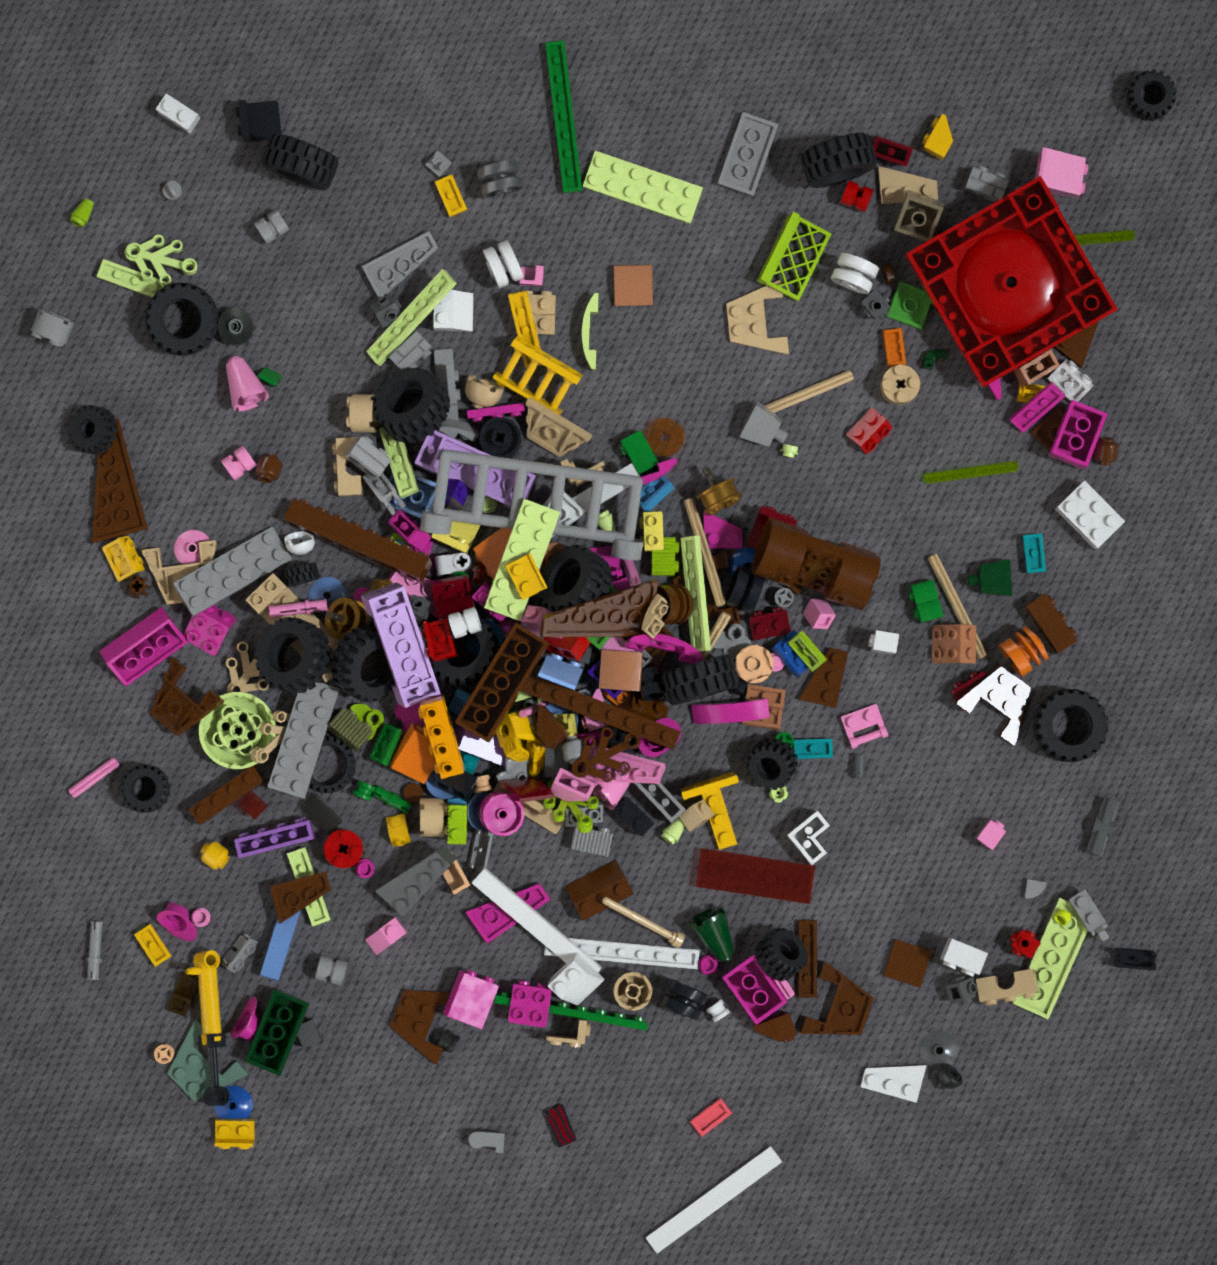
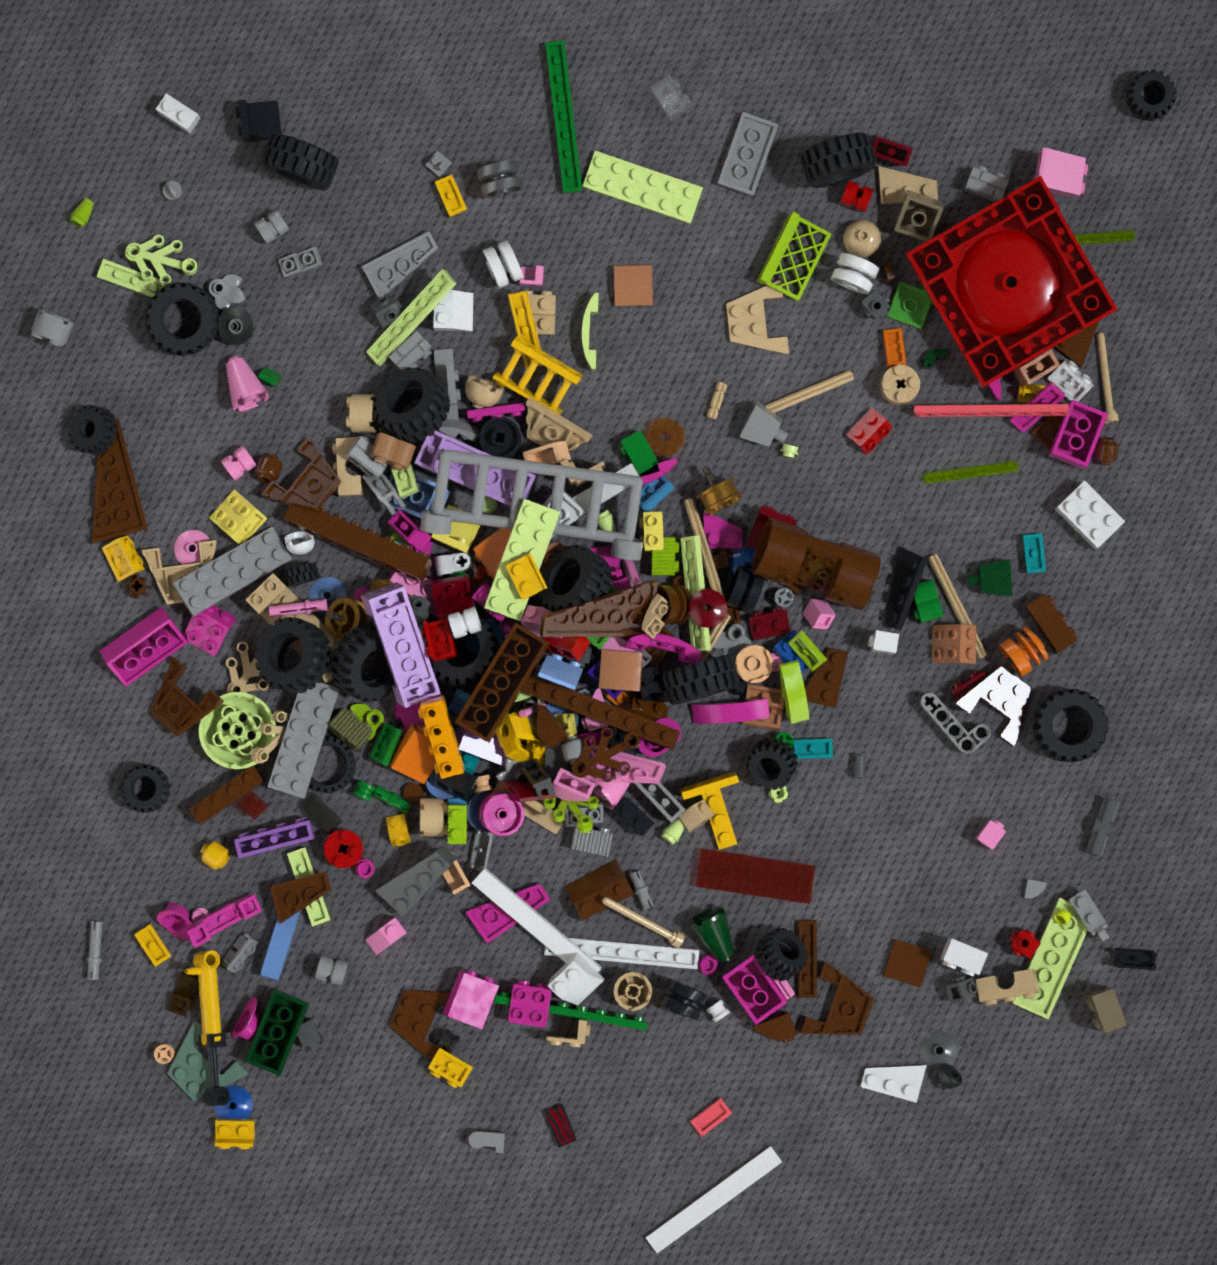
bright pink axle [69,758,119,798] -> none
dark purple slope [445,478,471,511] -> none
white brick [787,811,830,865] -> none
bright pink plate [840,704,888,749] -> none
yellow slope [922,113,953,160] -> none
none -> dark pink slope [186,894,262,948]
none -> light grey plate [208,274,245,311]
none -> light yellow bracket [210,490,268,545]
none -> reddish brown wing [262,437,341,511]
none -> light grey slope [278,247,323,278]
none -> medium nougat brick [370,433,416,471]
none -> yellow bracket [428,1048,473,1088]
none -> black hinge [519,758,555,798]
none -> light nougat panel [523,441,571,464]
none -> light grey pin [628,870,654,911]
none -> clear brick [650,75,691,122]
none -> dark red dish [689,589,727,628]
none -> tan axle [707,382,727,419]
none -> lime slope [779,660,809,724]
none -> tan cylinder [843,220,881,258]
none -> black wing [884,546,928,631]
none -> coral tile [914,404,1070,417]
none -> light grey beam [919,693,991,754]
none -> dark tan brick [1085,987,1127,1033]
none -> tan piece [1097,332,1119,424]

